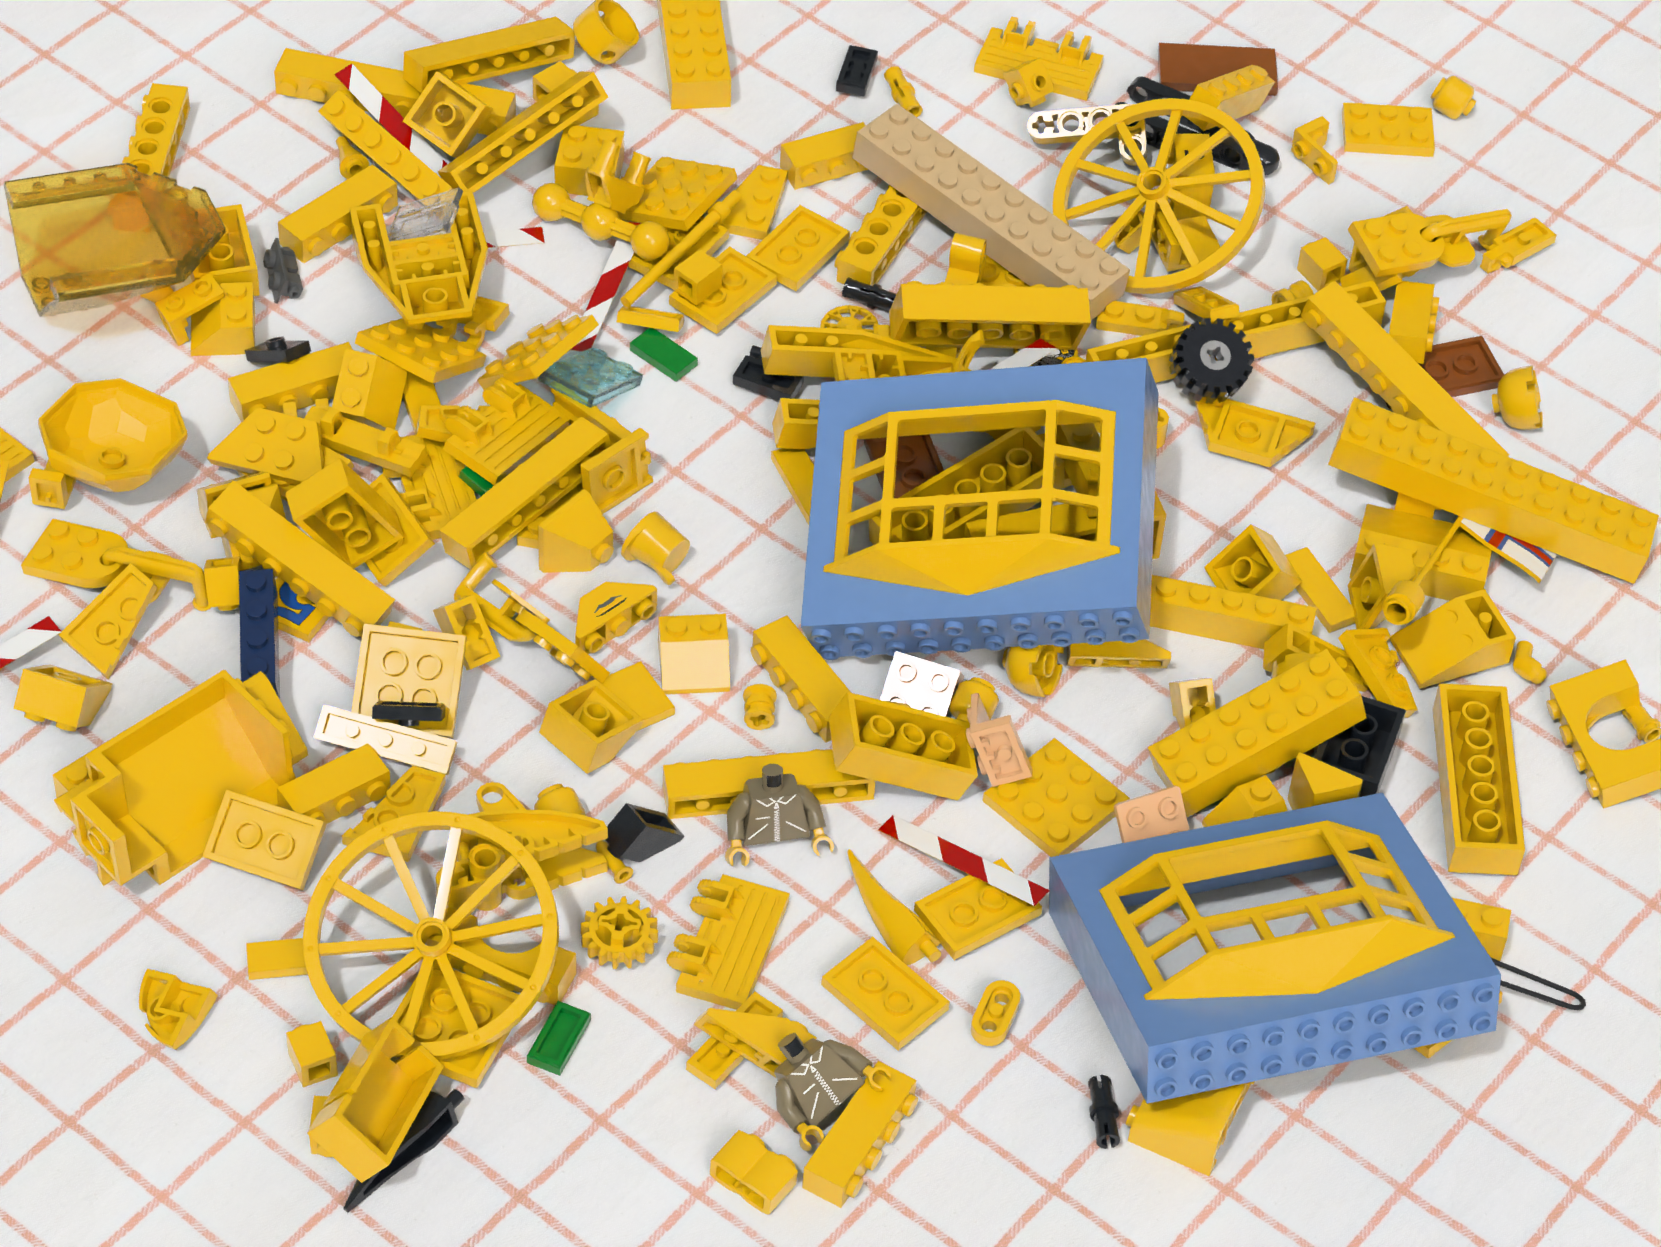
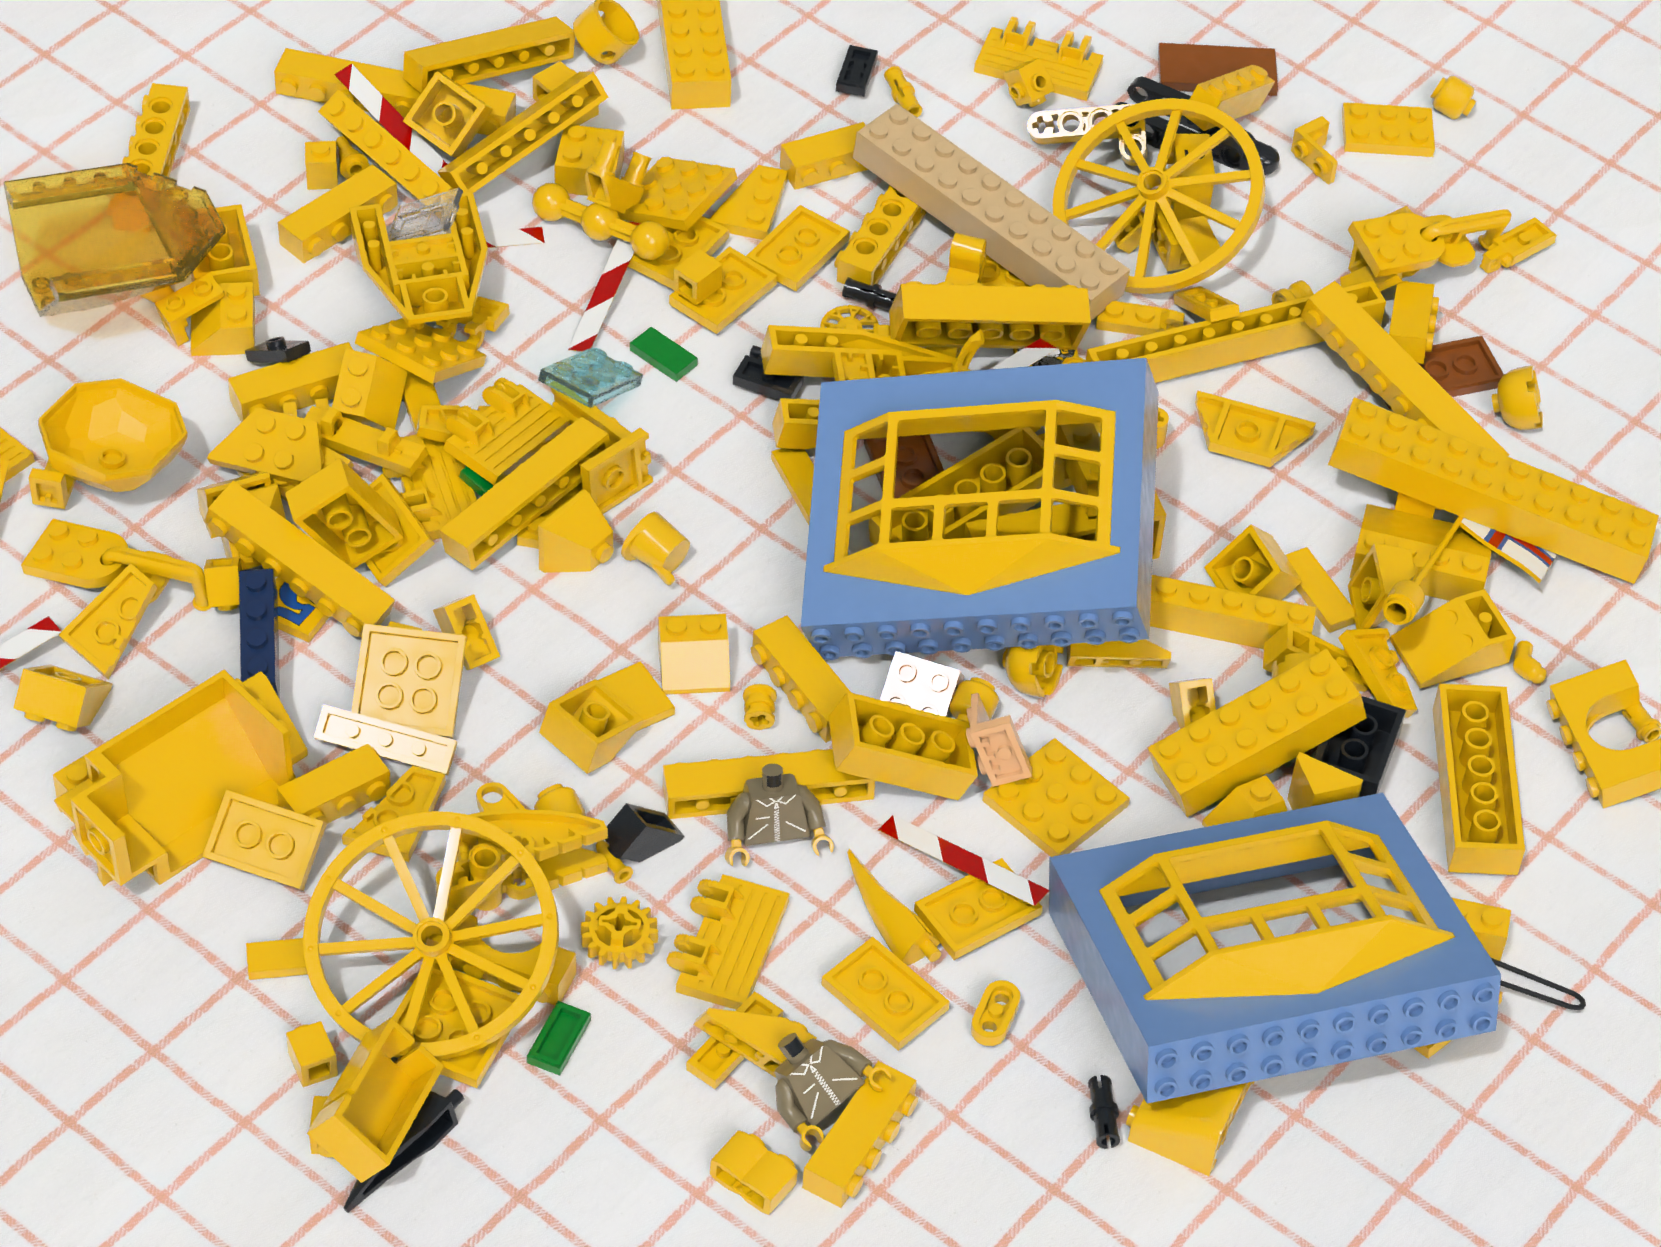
yellow brick [139,969,218,1050] -> none
dark grey hinge [263,238,303,304] -> none
black plate [372,701,446,726] -> none
yellow plate [454,552,610,683] -> none
yellow plate [477,315,599,390] -> none
yellow slope [575,582,657,654] -> none
yellow tile [617,306,684,332] -> none
yellow bar [620,190,742,307] -> none
light nougat bracket [1114,786,1189,843] -> none
black wheel [1169,318,1254,404] -> none
yellow brick [1297,237,1348,291] -> none
none -> yellow slope [305,141,338,190]

